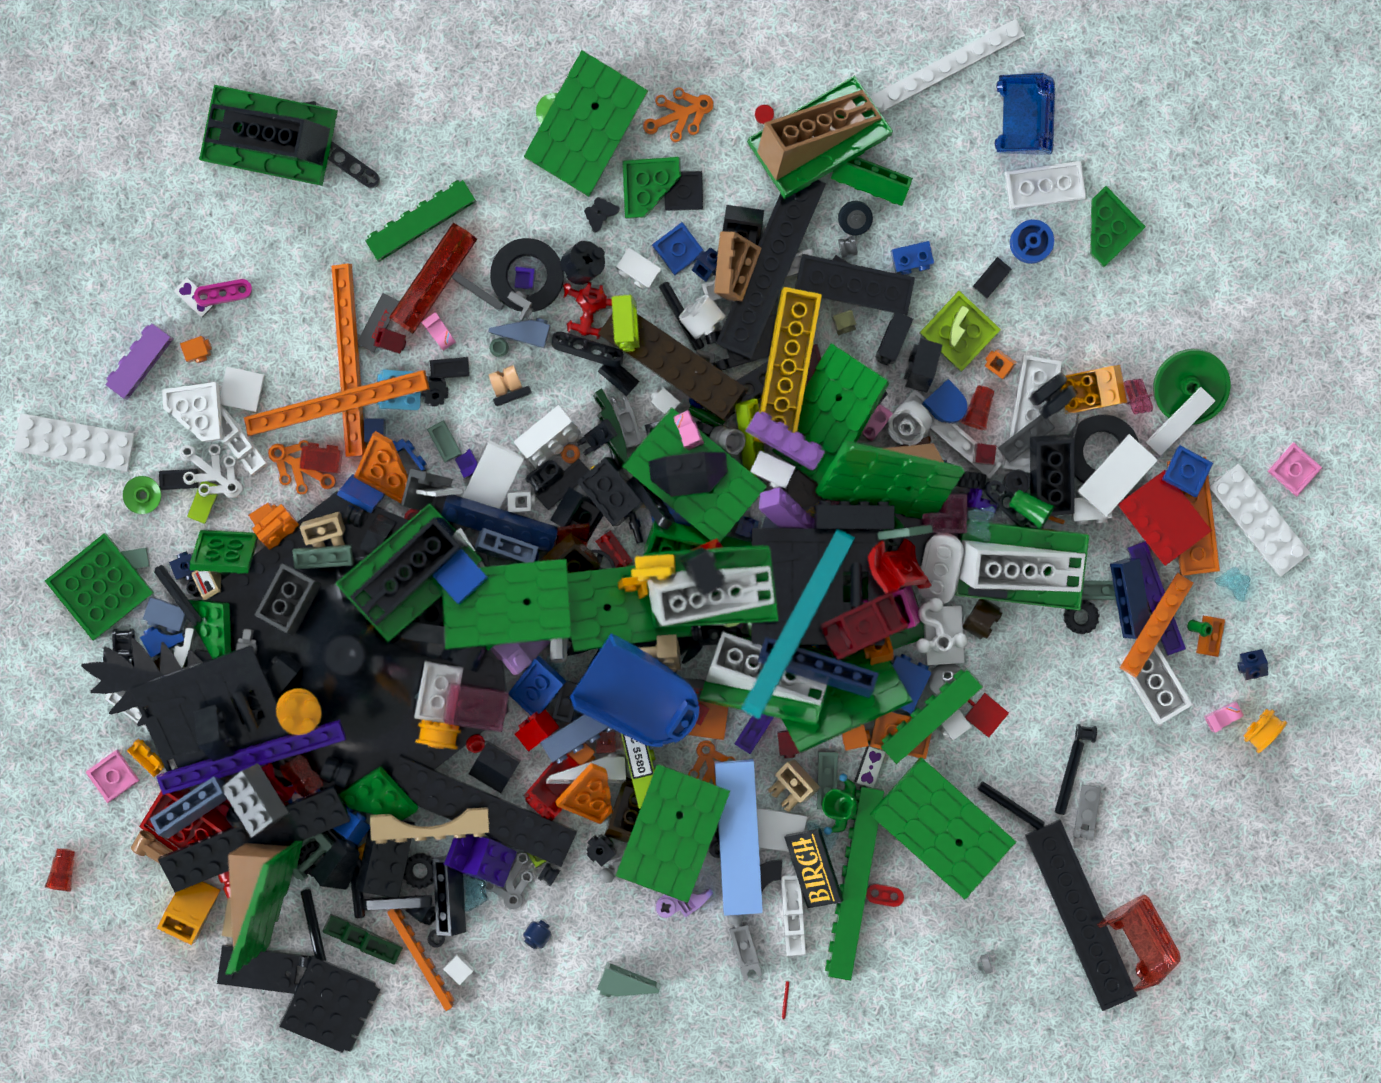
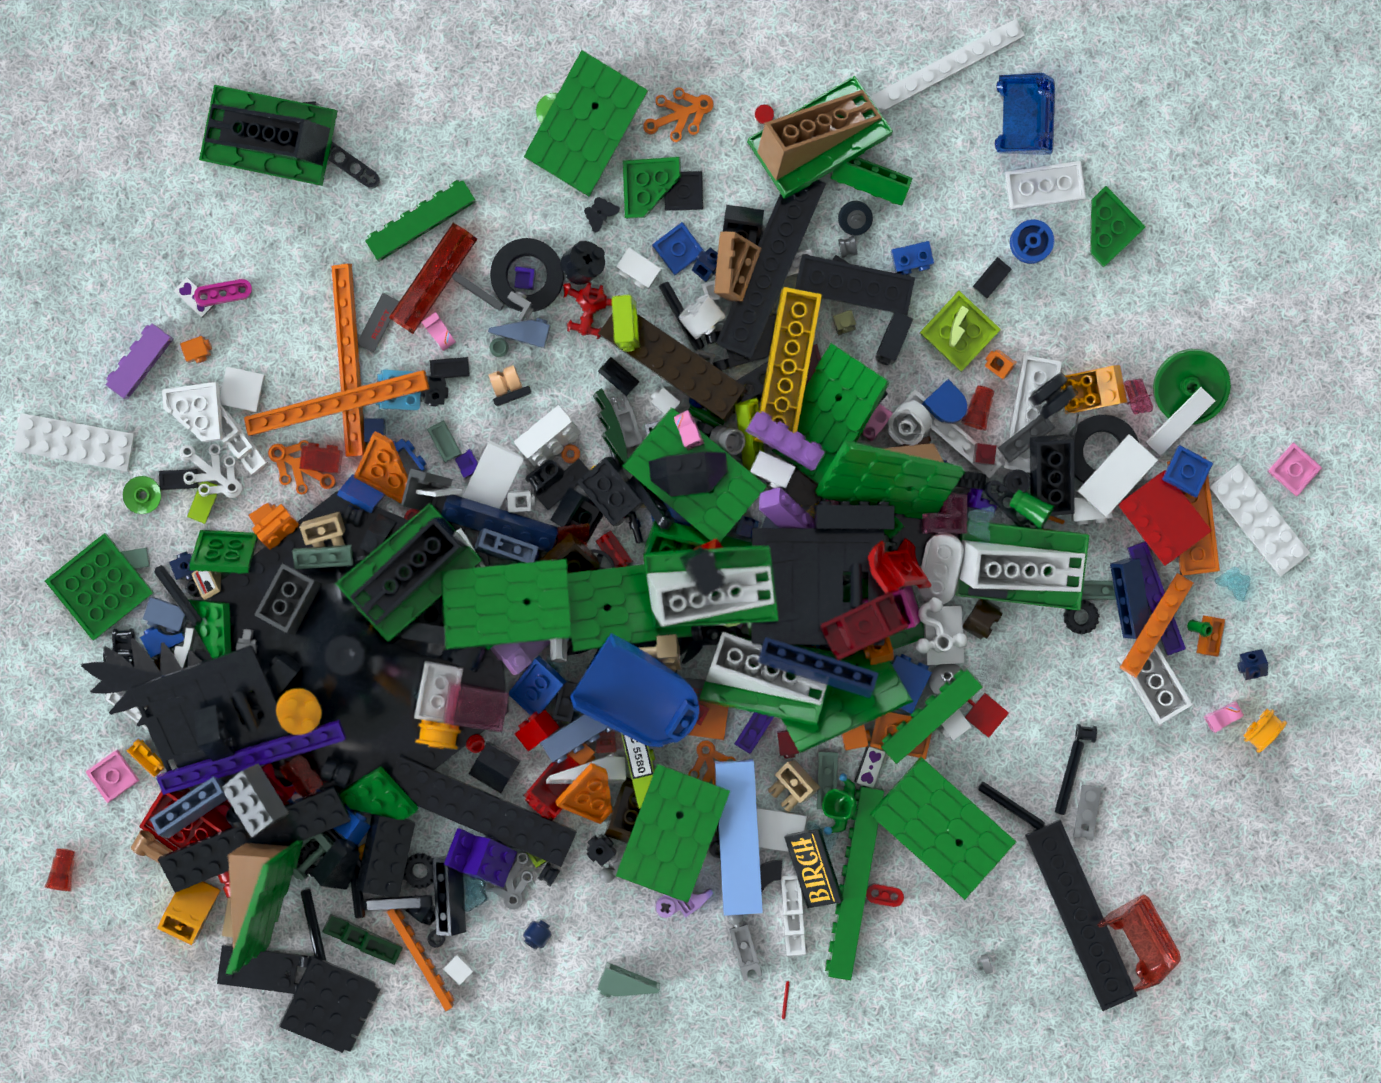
tan arch [370,807,489,844] -> none
dark red brick [373,327,406,354] -> none
blue tile [432,549,488,605] -> none
black beam [551,331,624,367] -> none
black hinge [576,418,618,456] -> none
light orange bracket [618,577,648,599] -> none
yellow bracket [631,555,675,581] -> none
teal beam [741,529,855,719] -> none
sand green tile [878,525,933,540] -> none
black brick [903,338,943,393] -> none

